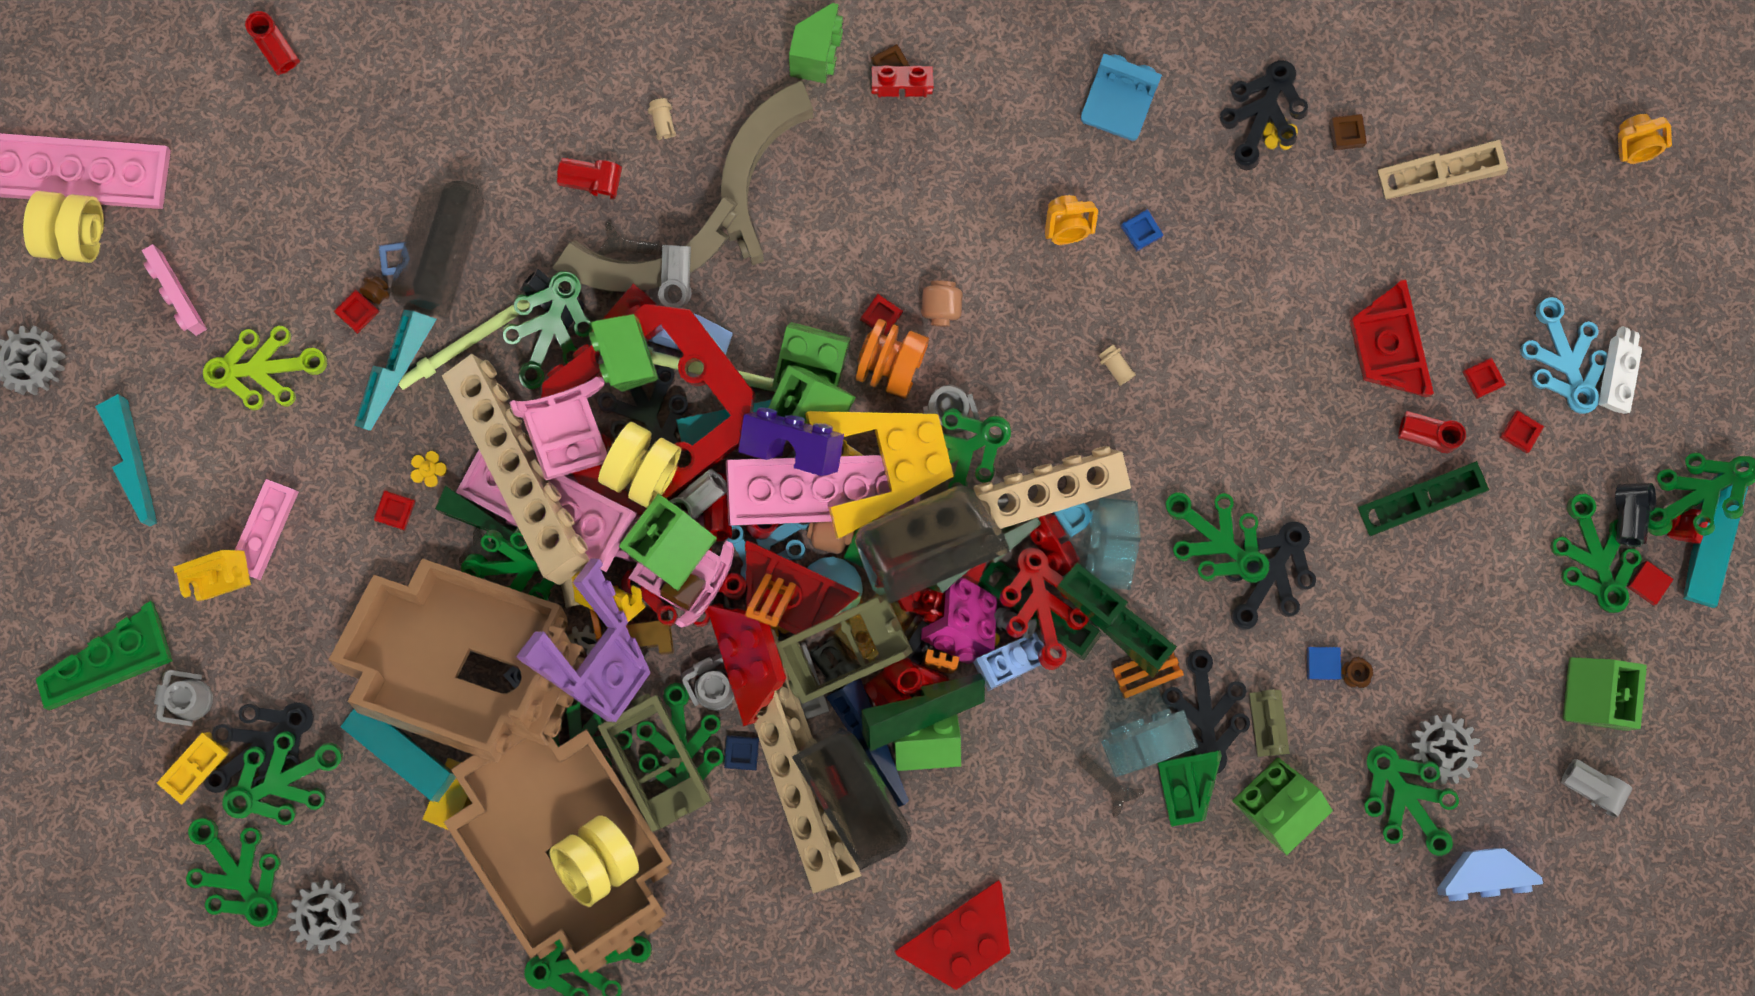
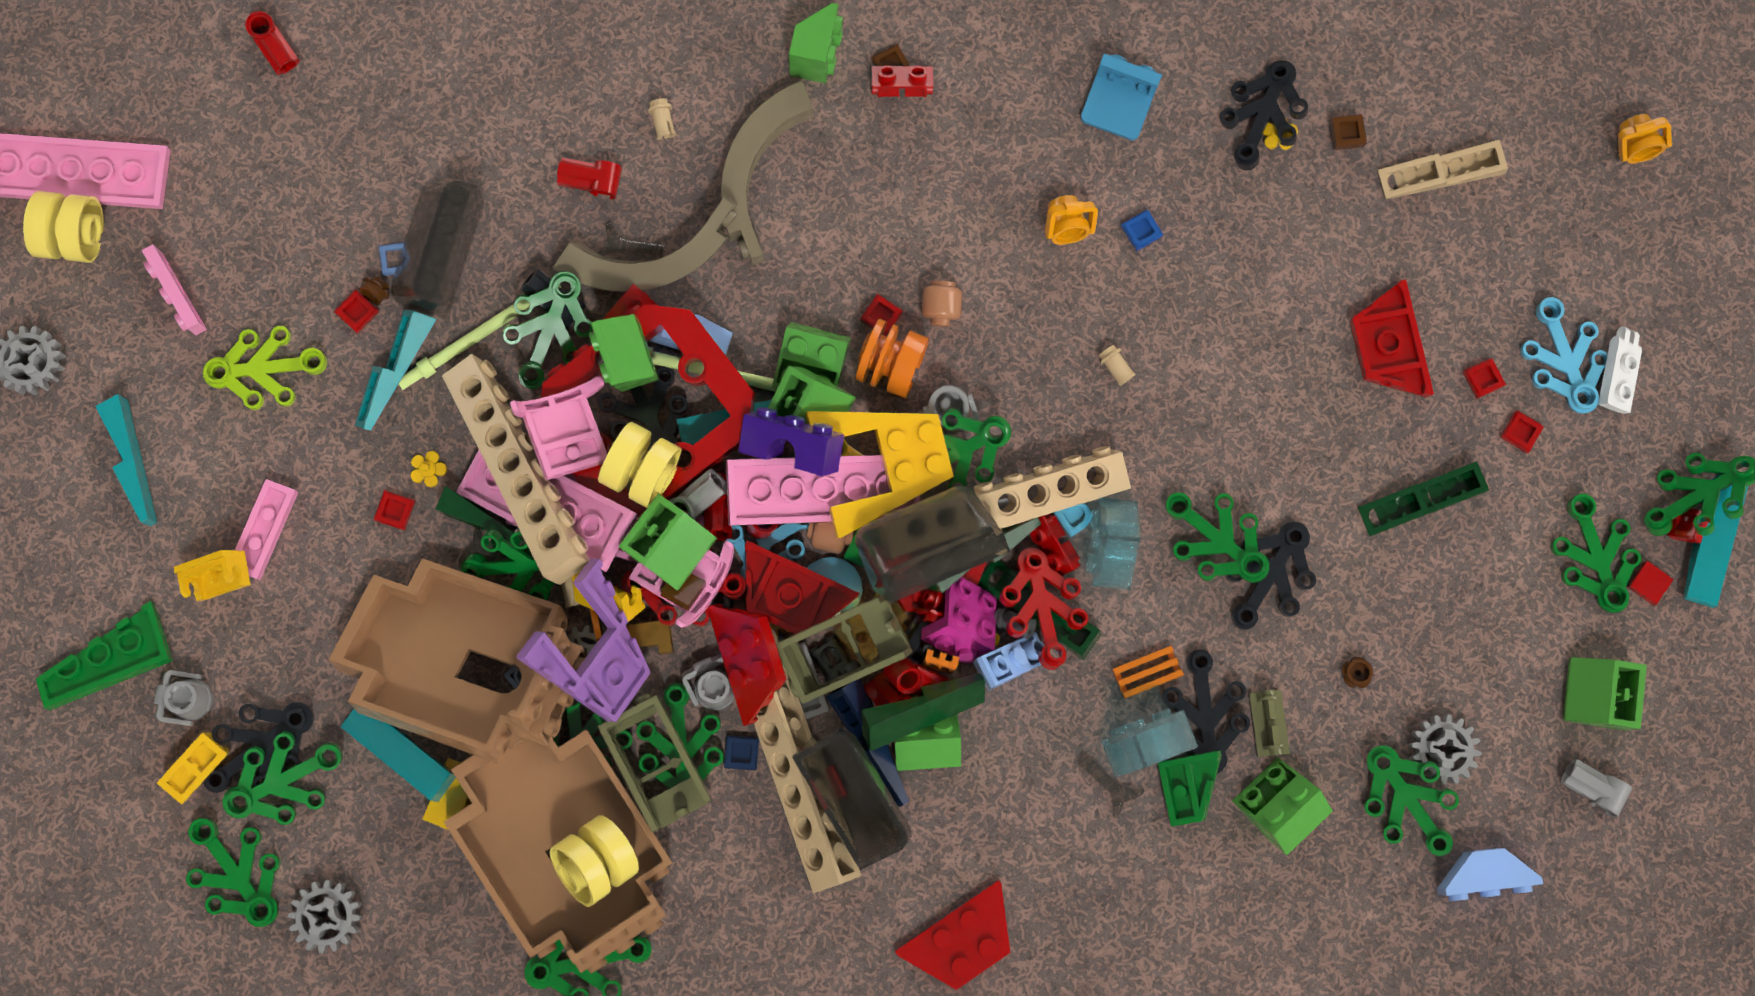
light grey piece [658,245,692,308] -> none
orange tile [745,573,796,627] -> none
dark green slope [1057,563,1177,678] -> none
blue tile [1307,647,1341,680] -> none
red piece [1398,411,1466,454] -> none
black piece [1615,483,1656,547] -> none

